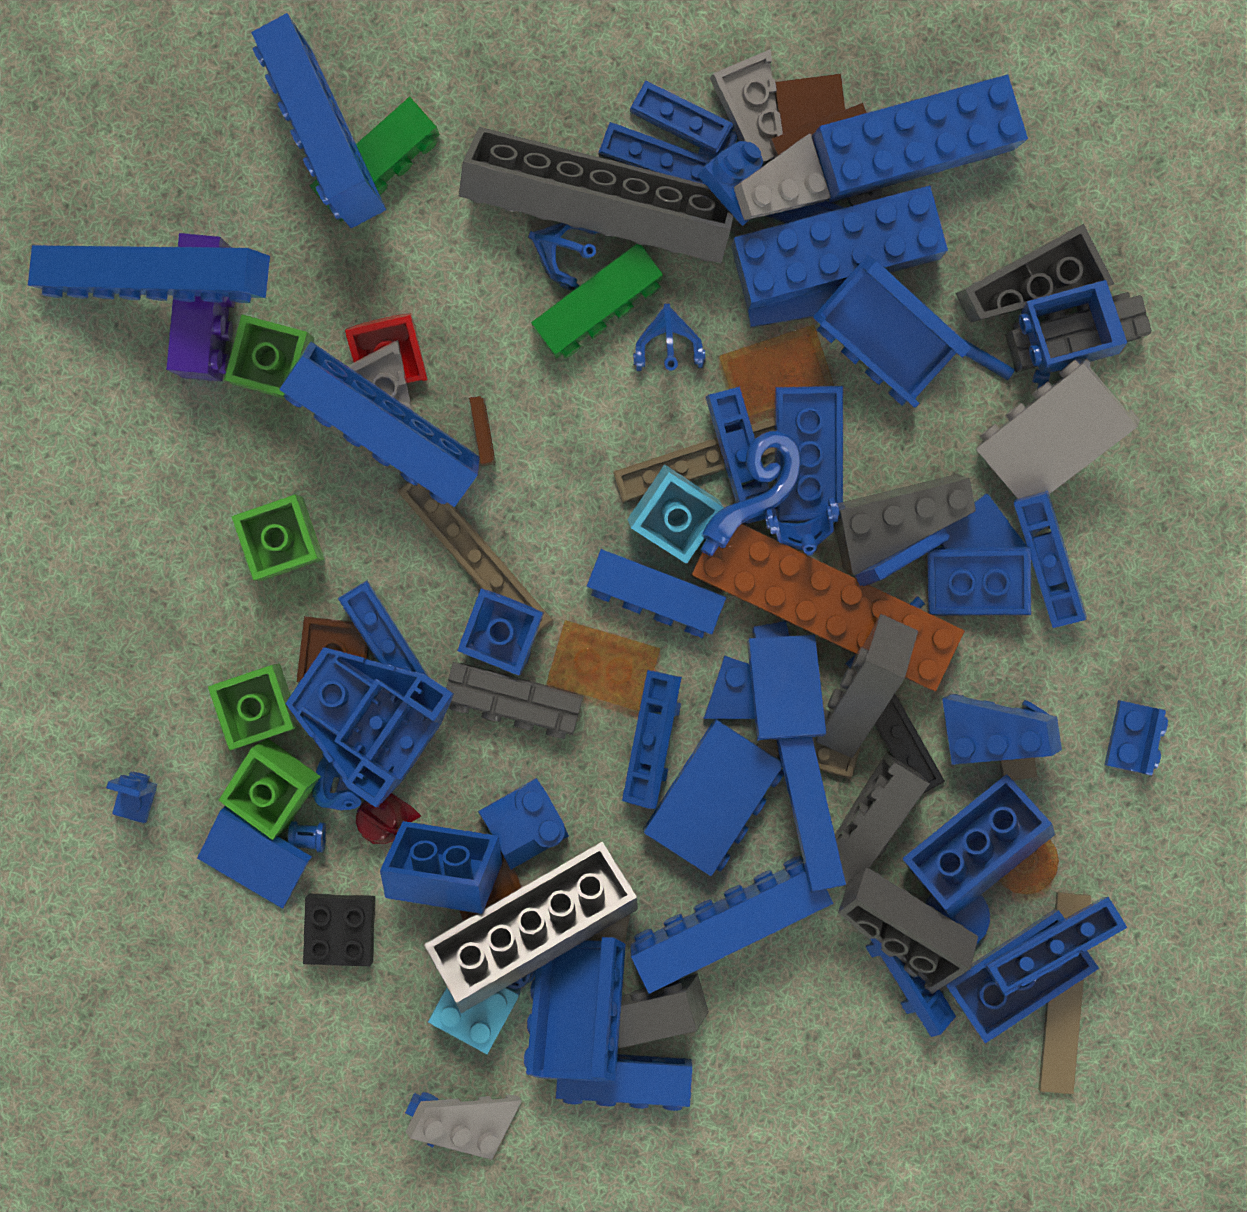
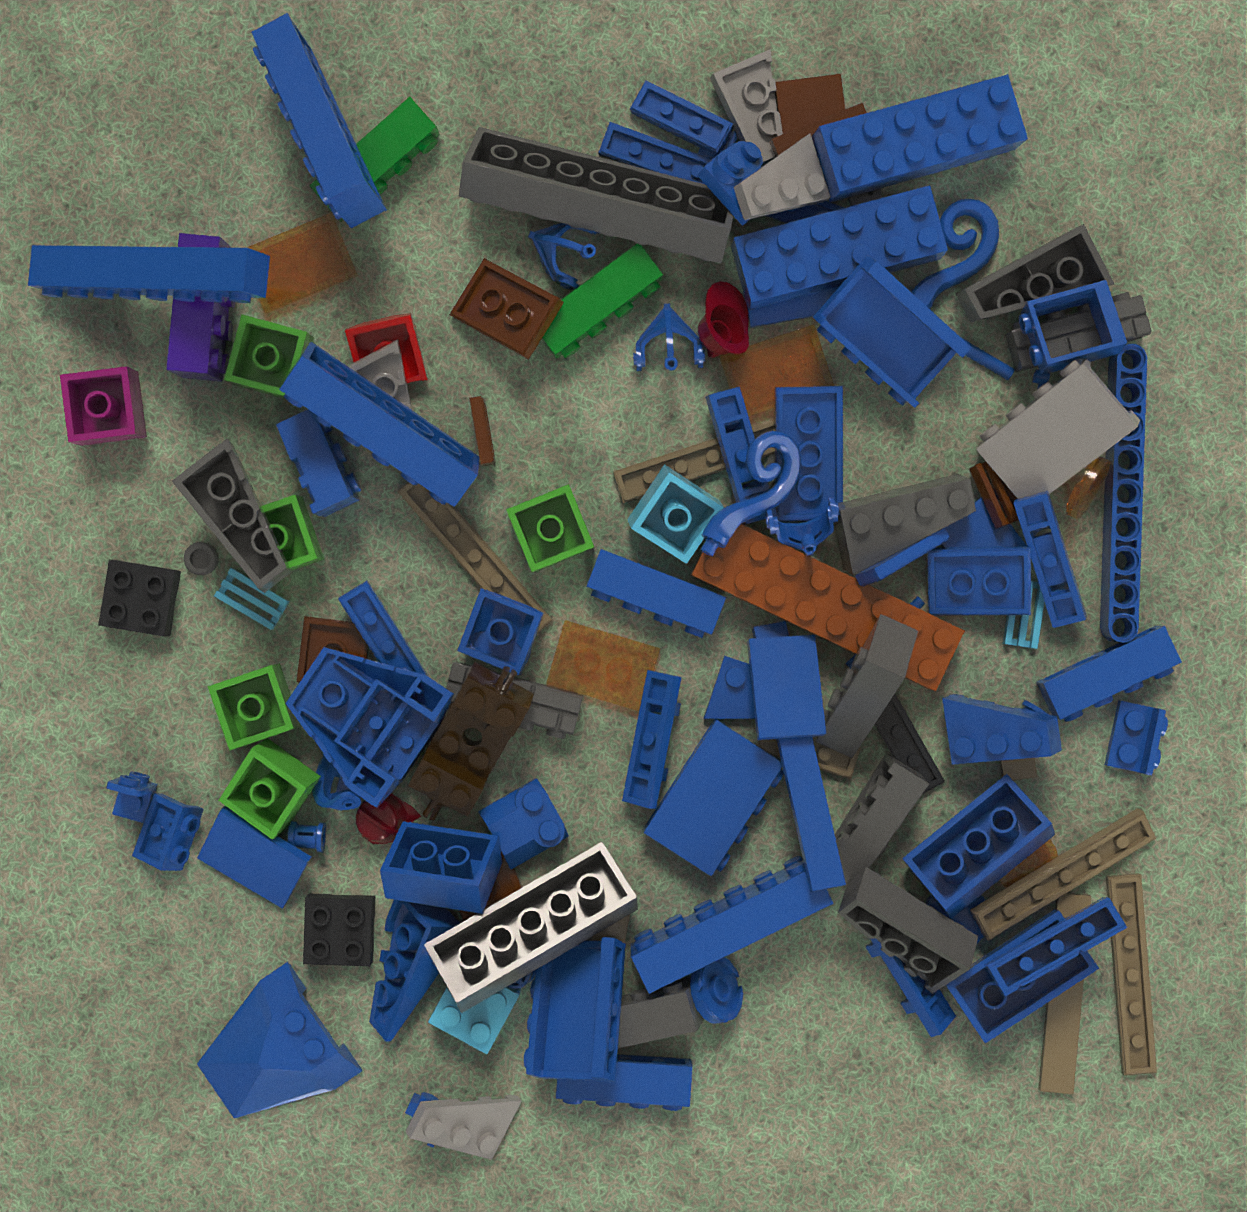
none -> magenta brick [60,366,147,446]
none -> black brick [98,559,181,637]
none -> blue bracket [132,793,204,871]
none -> dark grey wedge [172,439,291,593]
none -> dark grey tile [184,542,219,575]
none -> blue wedge [197,962,362,1118]
none -> medium azure tile [214,568,290,630]
none -> clear orange tile [246,212,358,314]
none -> blue wedge [276,409,362,517]
none -> blue wedge [369,900,460,1042]
none -> dark brown brick [408,662,534,821]
none -> reddish brown tile [449,258,564,360]
none -> bright green brick [506,484,595,573]
none -> blue tile [690,957,743,1024]
none -> dark red piece [698,281,749,358]
none -> blue plant [911,199,999,310]
none -> reddish brown tile [969,461,1019,529]
none -> dark tan tile [970,808,1156,941]
none -> medium azure tile [1003,581,1044,649]
none -> blue brick [1036,625,1182,722]
none -> clear orange tile [1065,456,1111,520]
none -> blue beam [1100,344,1147,643]
none -> dark tan tile [1106,873,1157,1076]

